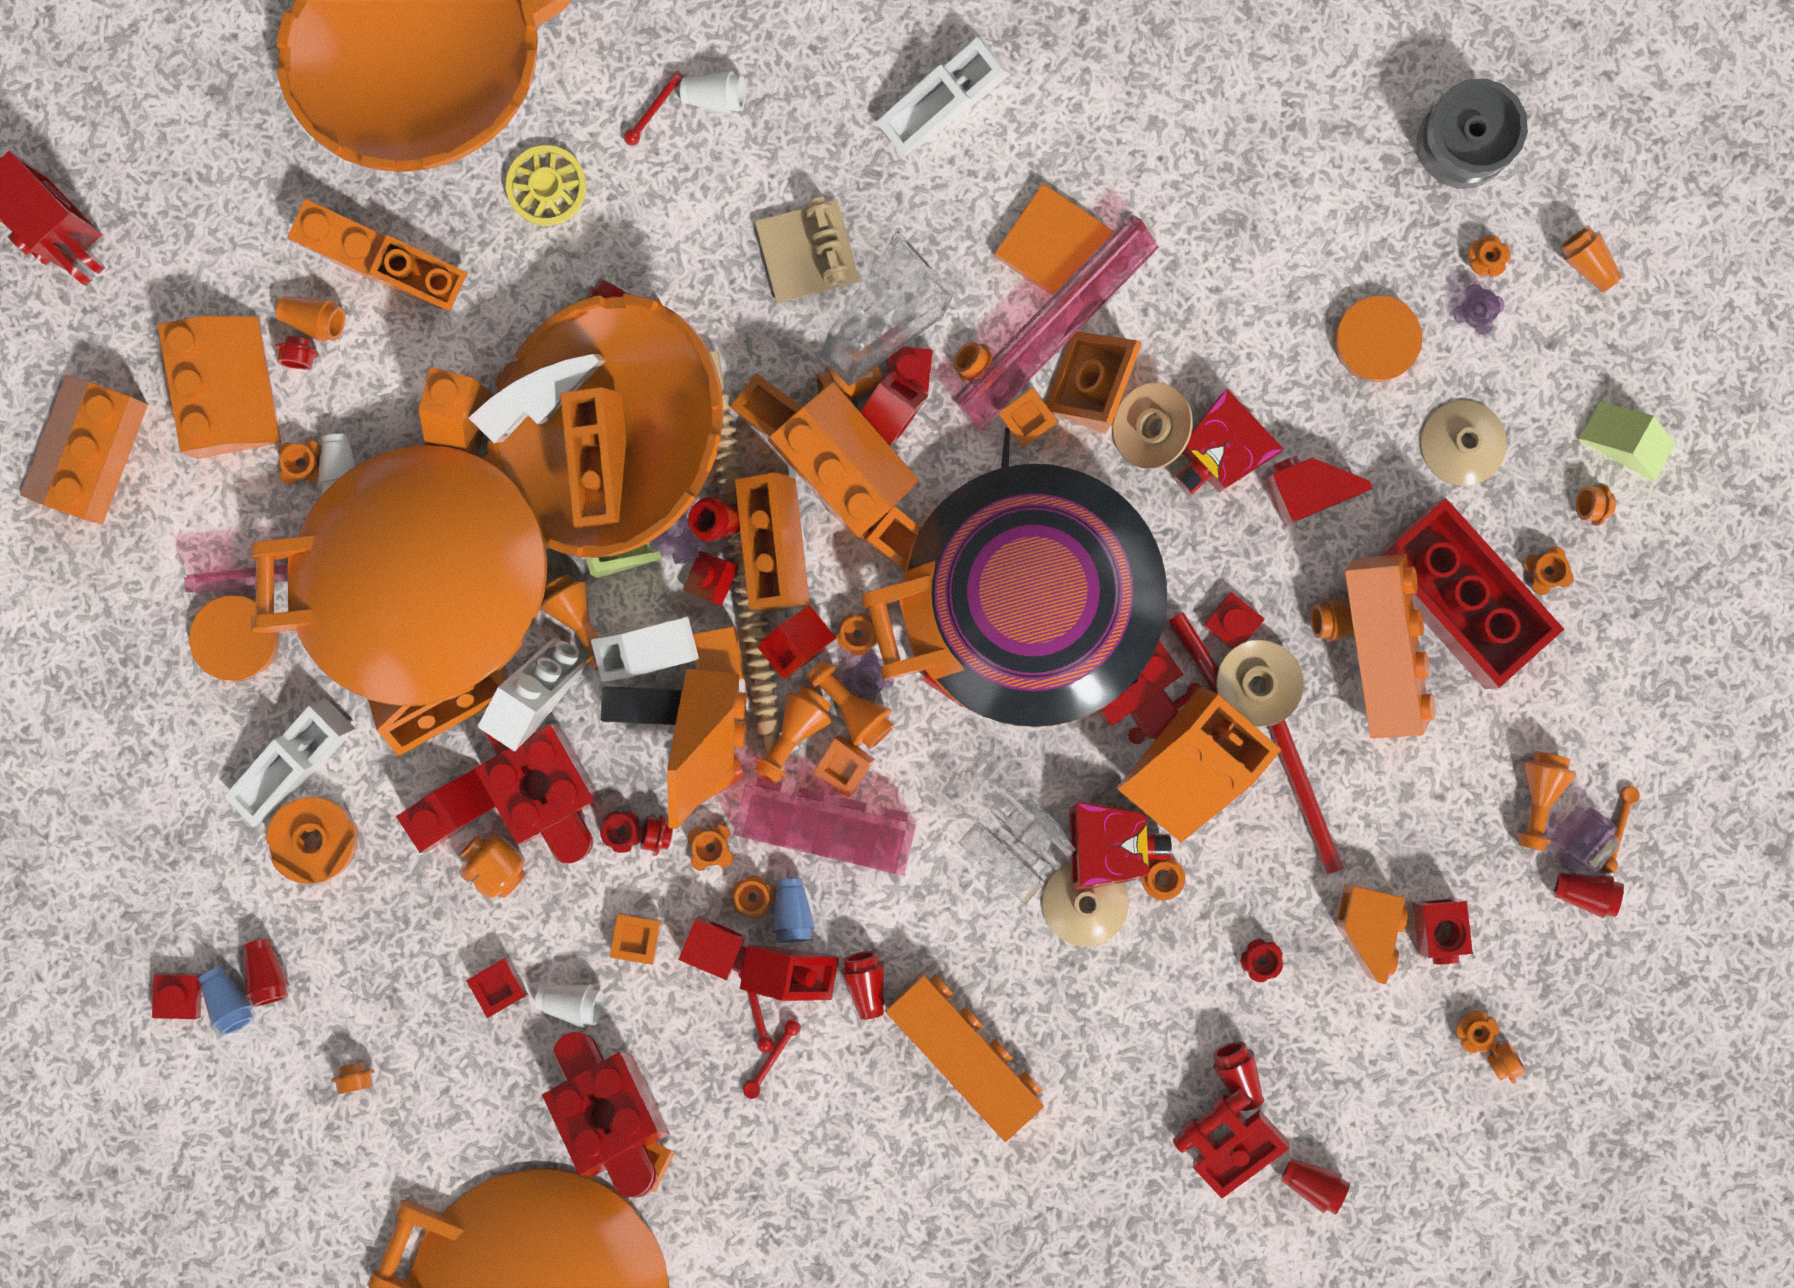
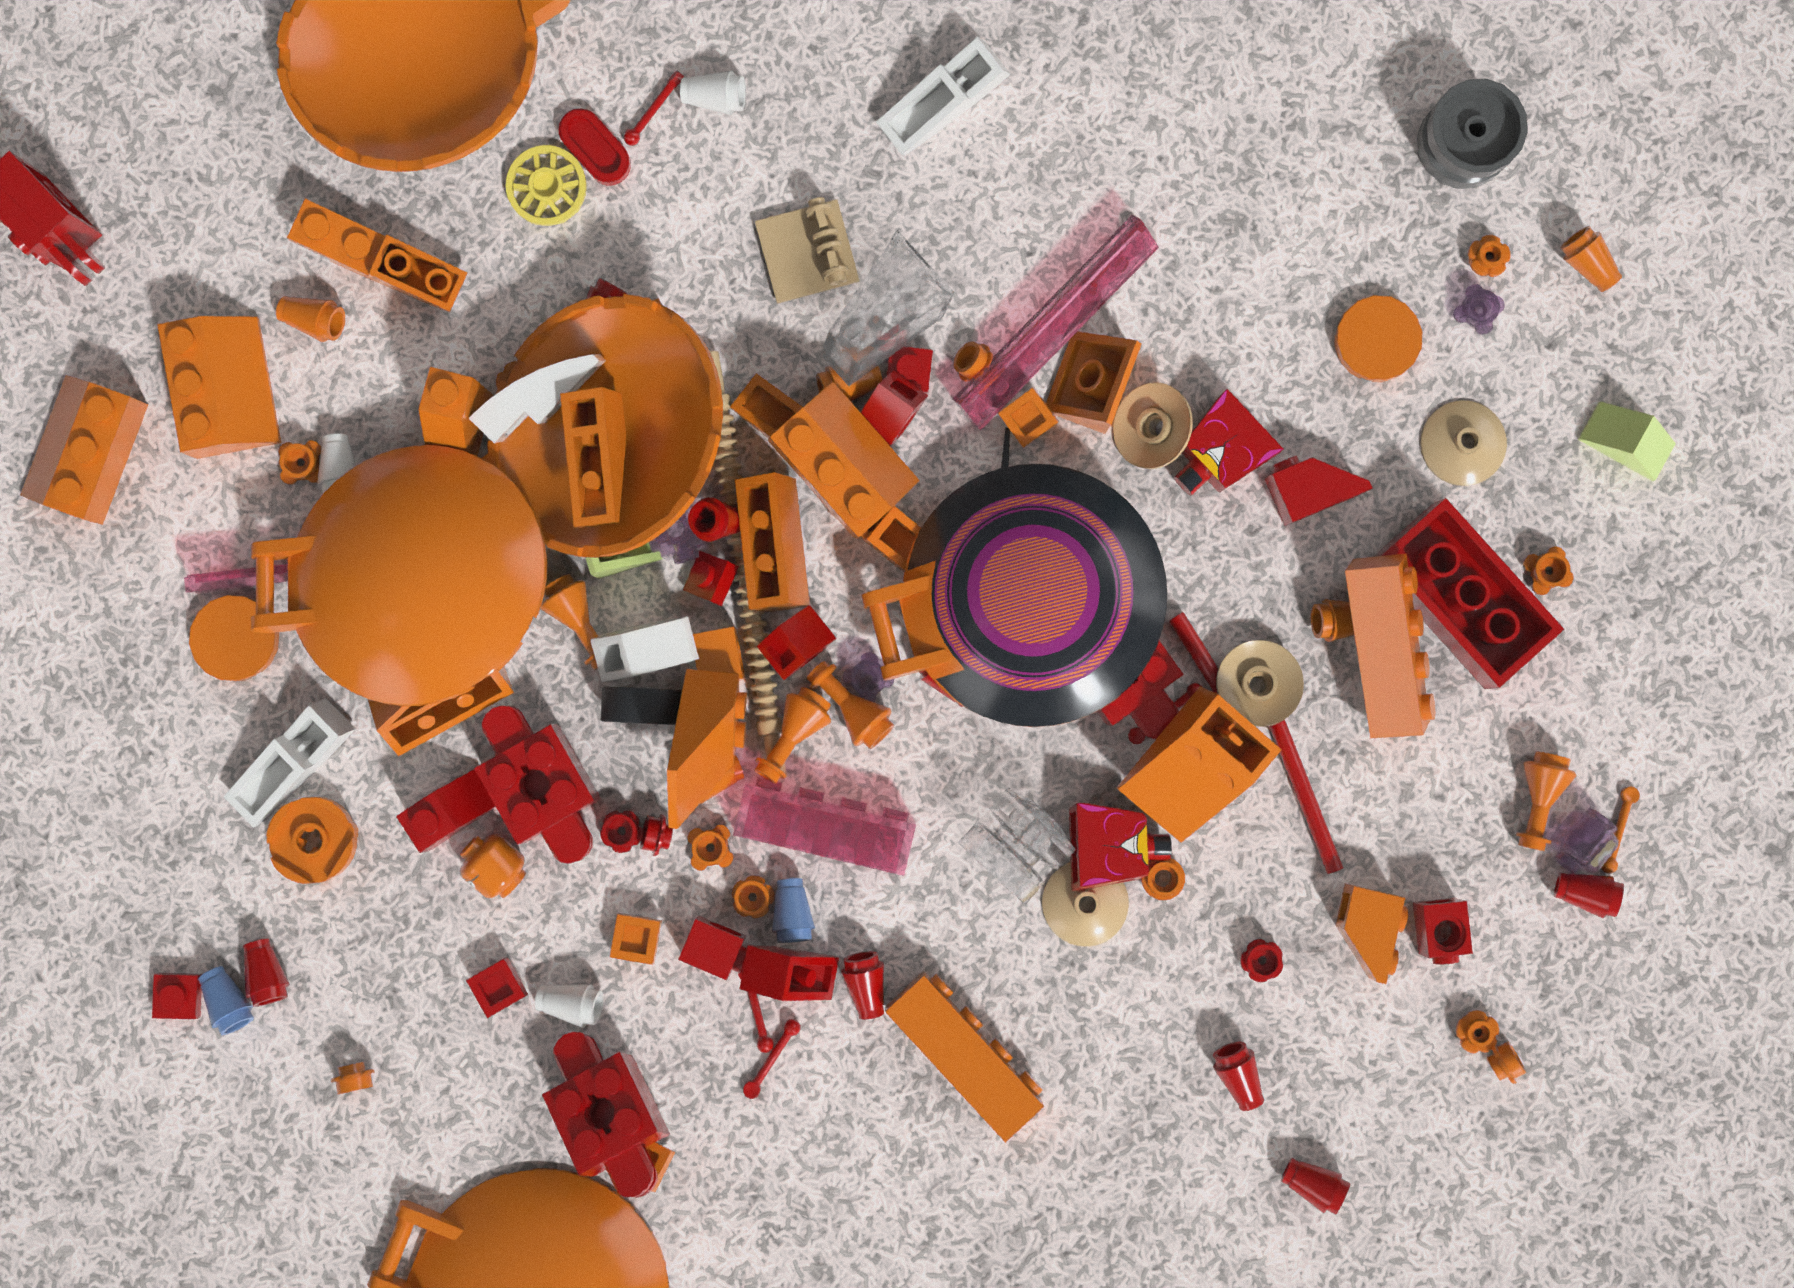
red plate [275,336,319,370] -> none
white slope [477,636,588,751] -> none
orange plate [813,734,875,797] -> none
orange plate [837,613,878,656] -> none
orange tile [994,183,1114,304] -> none
red plate [1173,1088,1289,1199] -> none
red plate [1202,592,1265,650] -> none
orange plate [1576,483,1616,526] -> none
none -> red tile [559,108,631,186]

